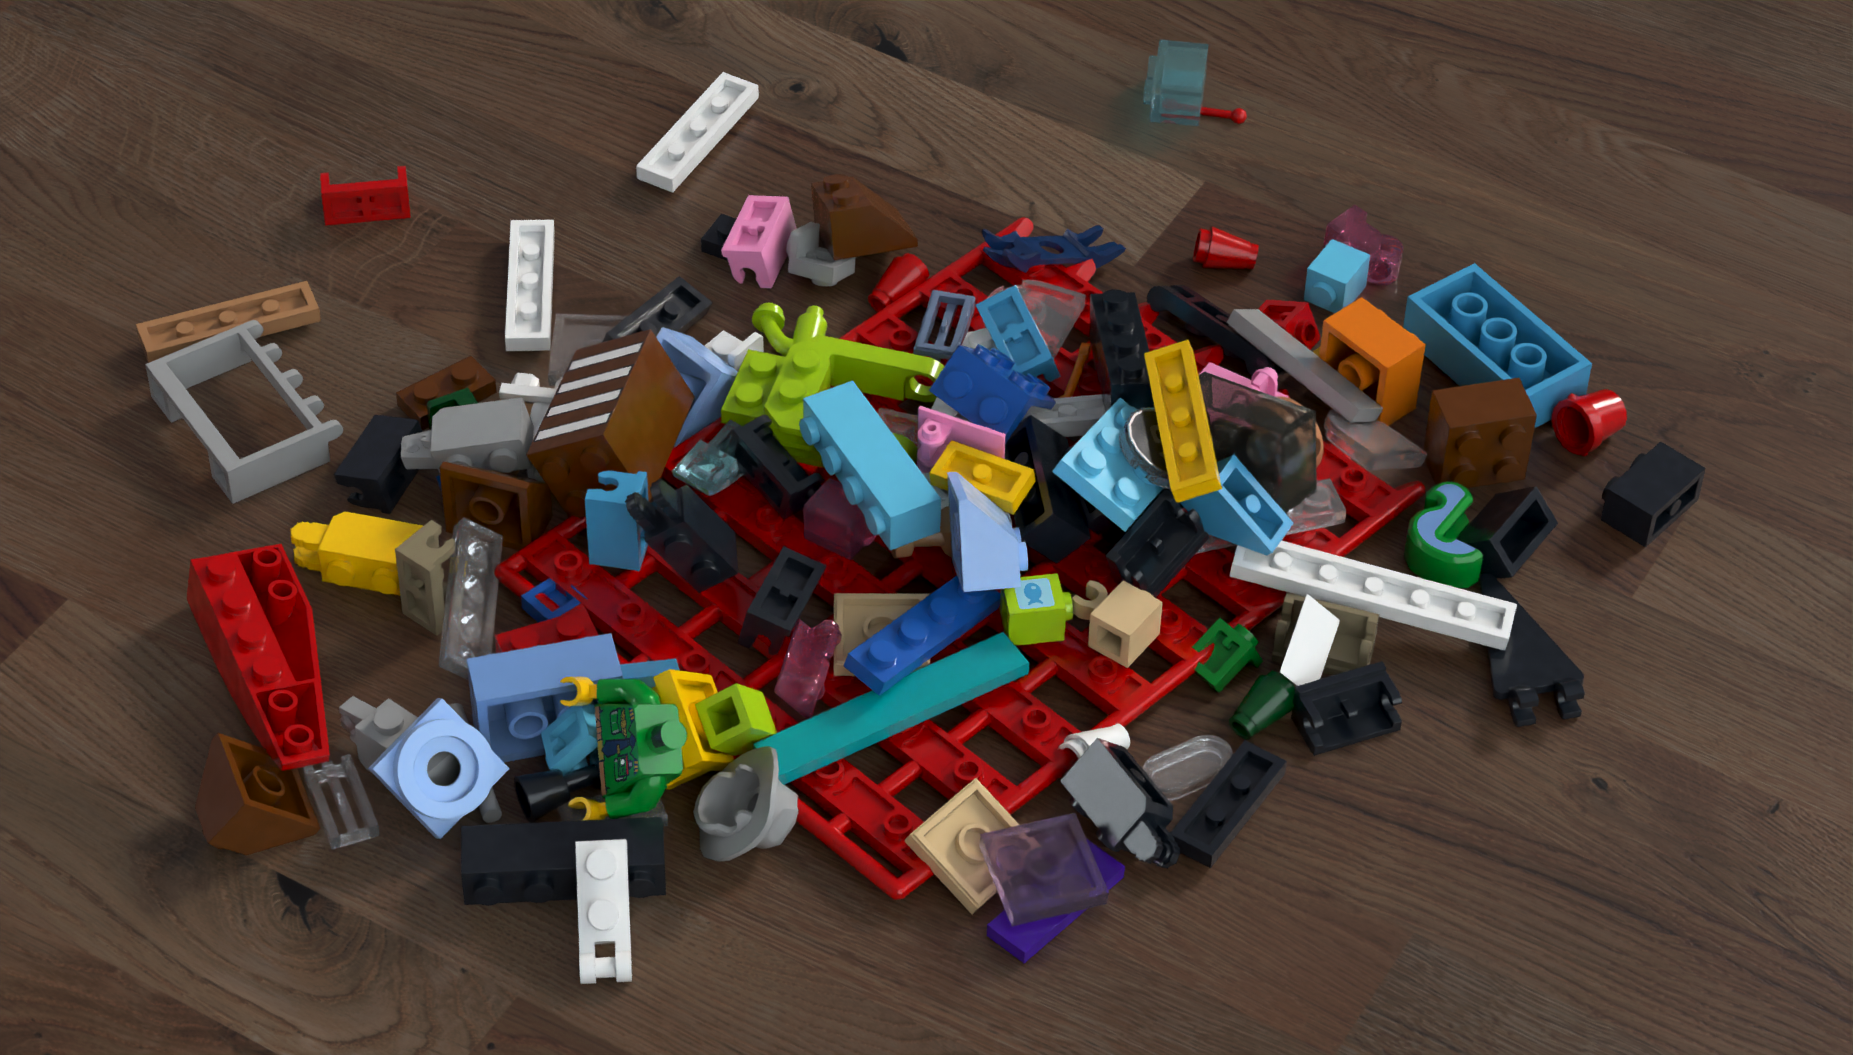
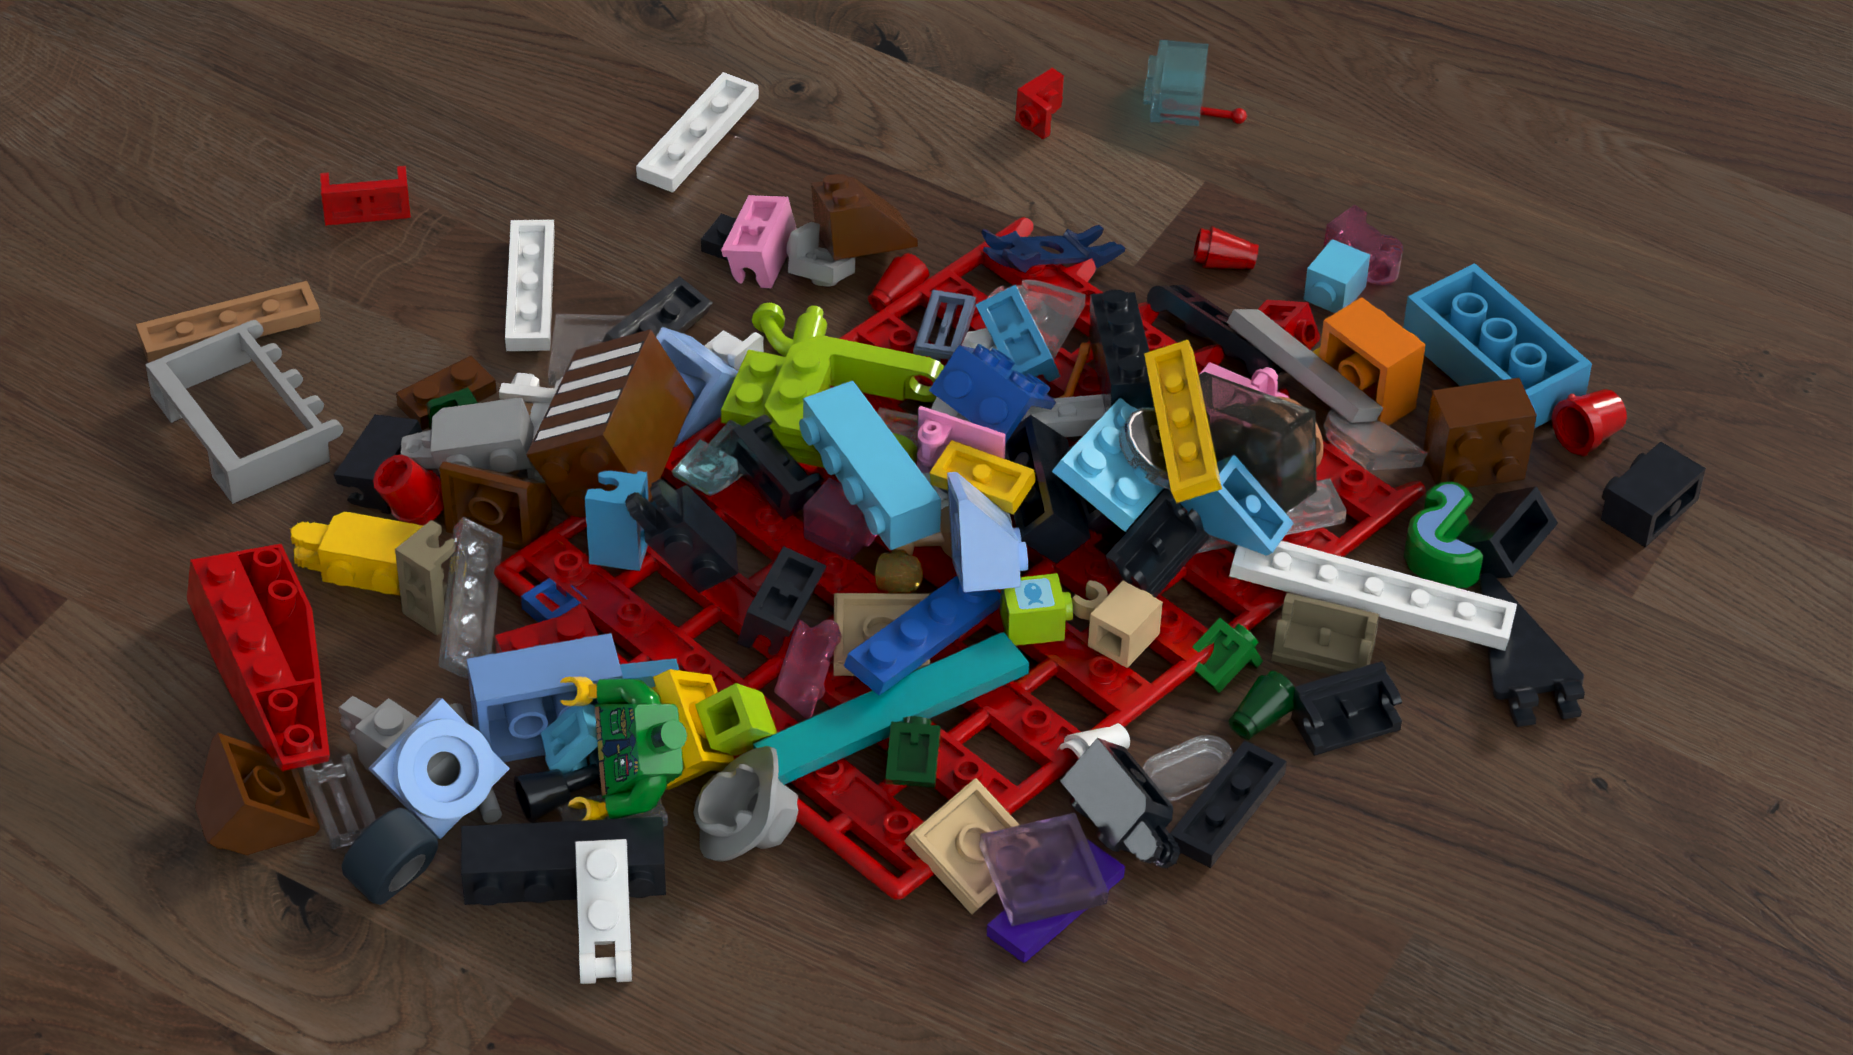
white sticker [1280,594,1340,686] -> none
none -> black wheel [341,808,438,905]
none -> red piece [373,454,444,526]
none -> clear yellow plate [875,549,923,594]
none -> dark green bracket [886,716,941,788]
none -> red bracket [1015,68,1064,140]

